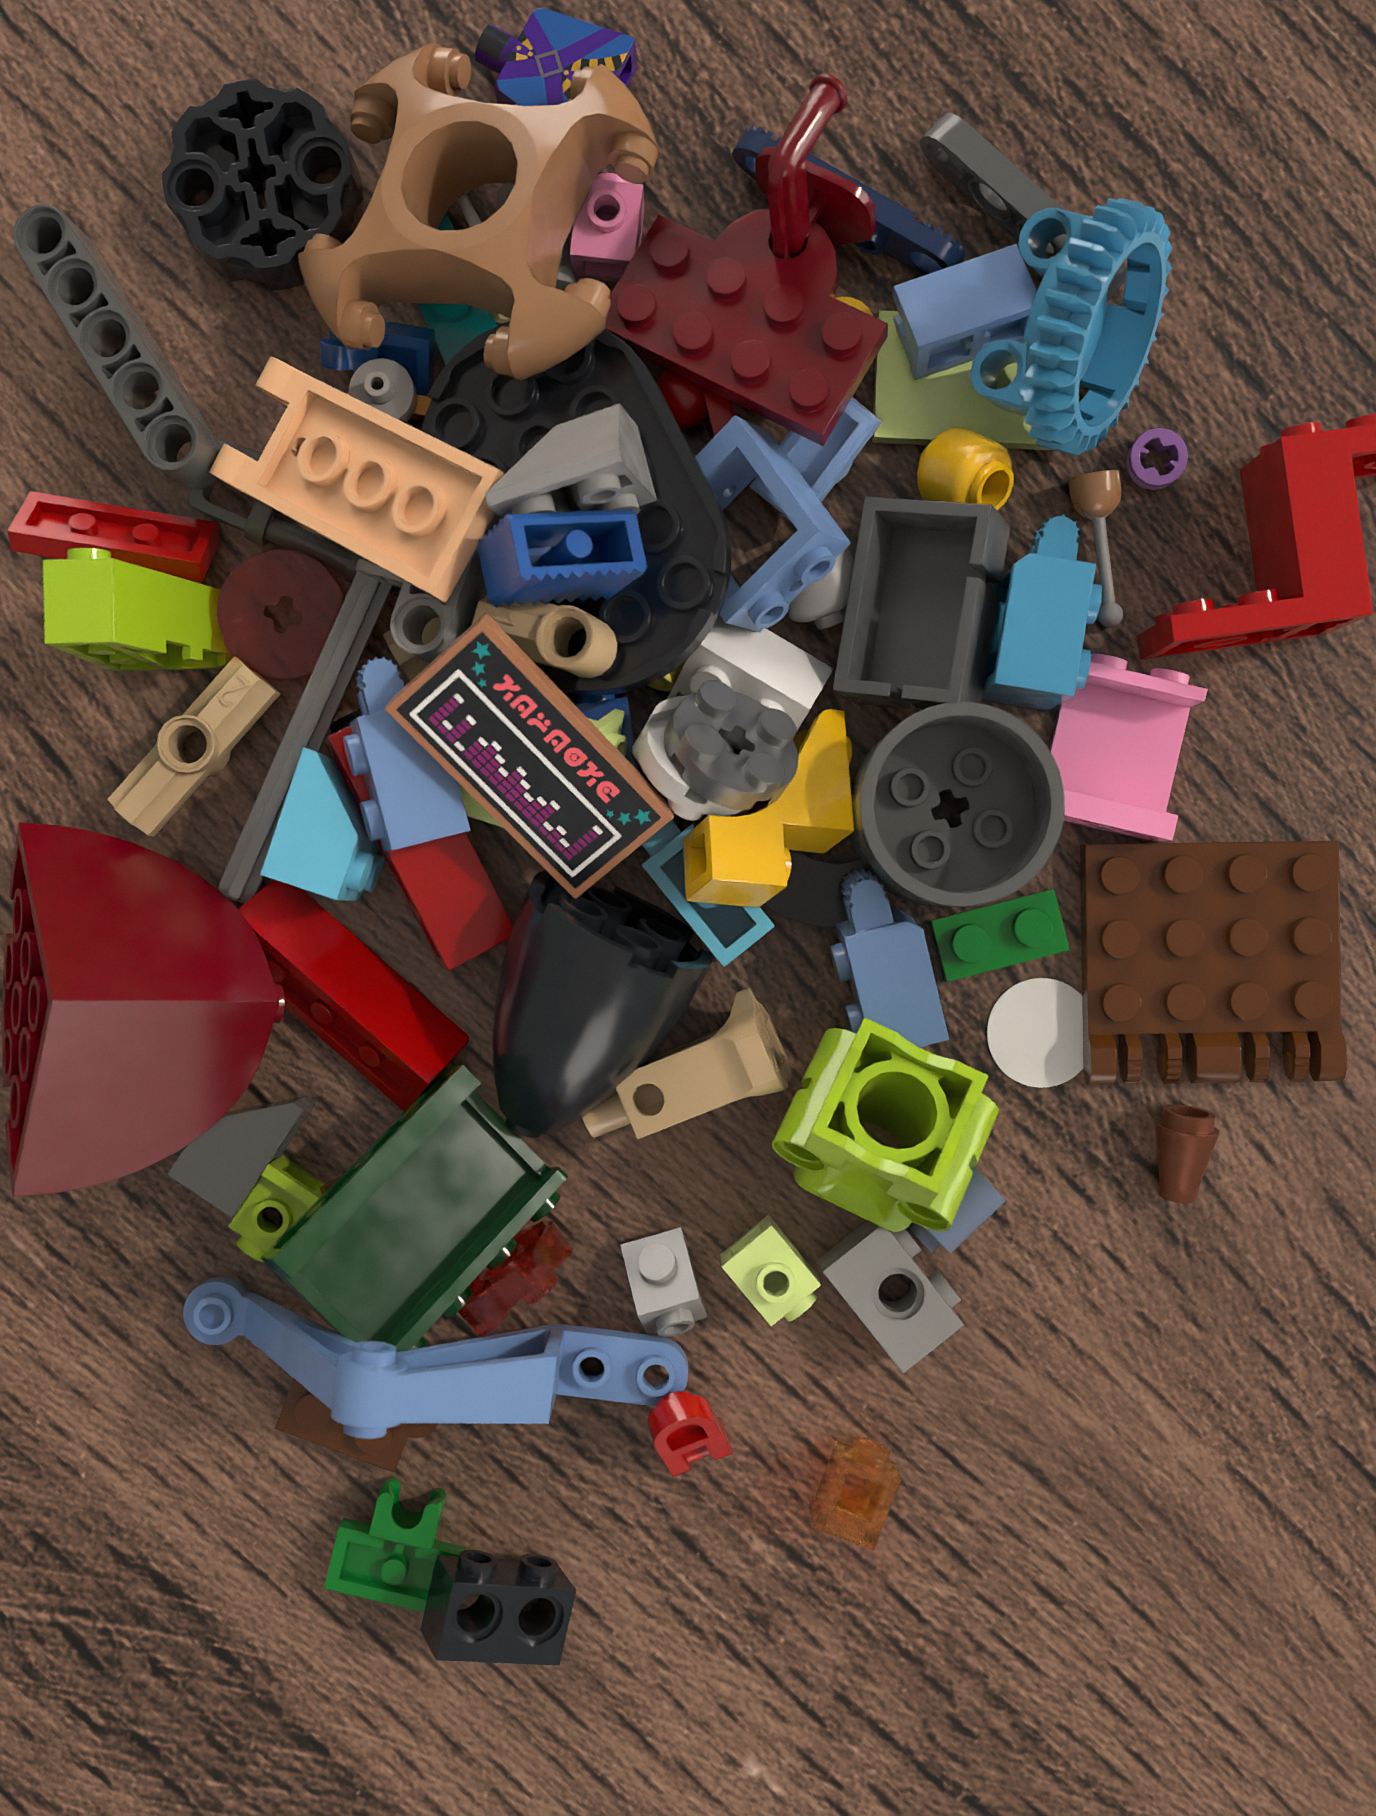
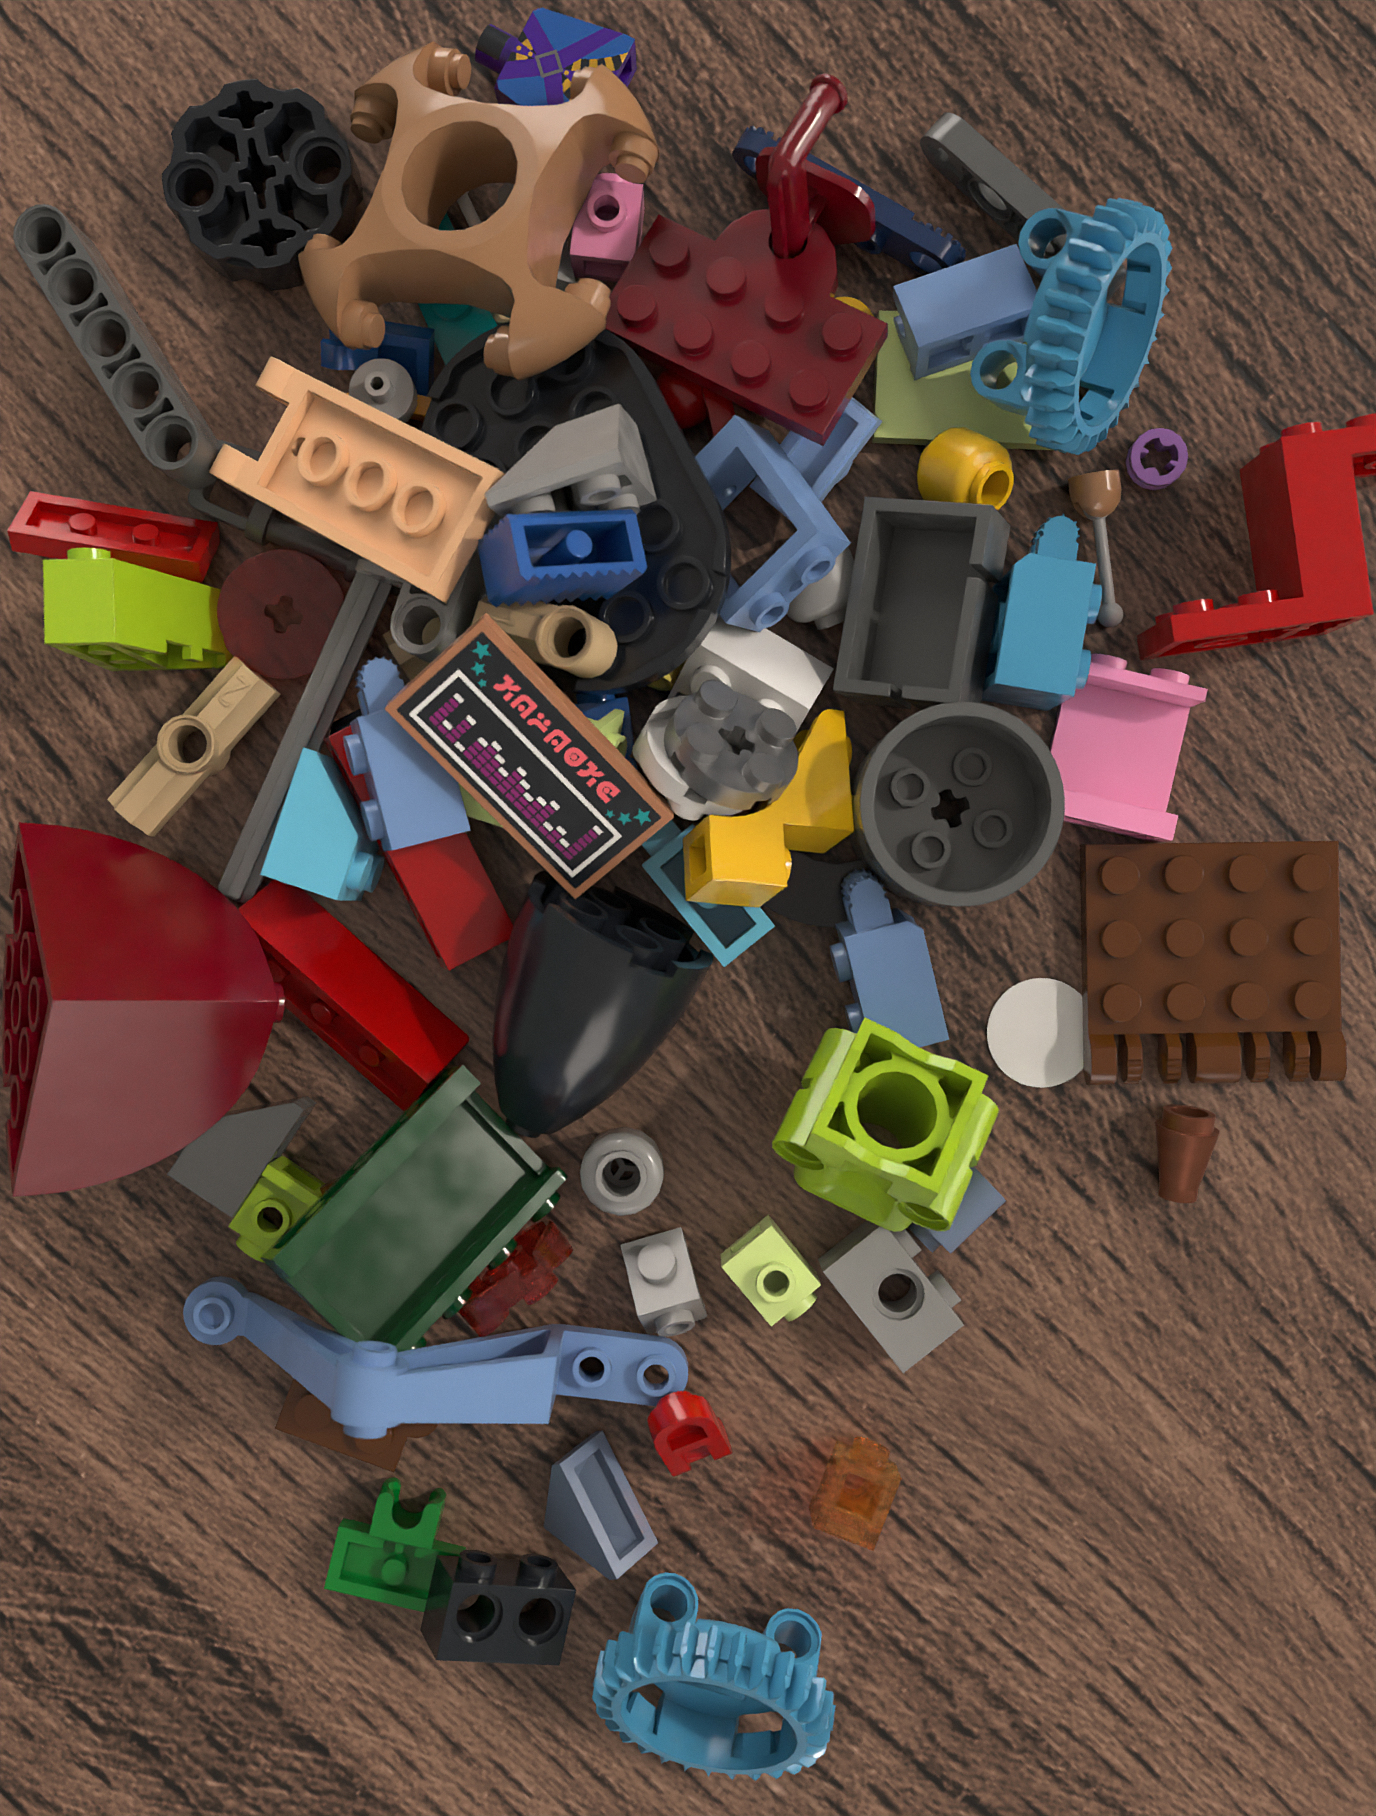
tan piece [582,987,792,1139] -> none
green plate [928,889,1070,982] -> none
none -> sand blue slope [544,1430,658,1580]
none -> light grey head [580,1127,664,1216]
none -> dark azure piece [592,1572,836,1781]

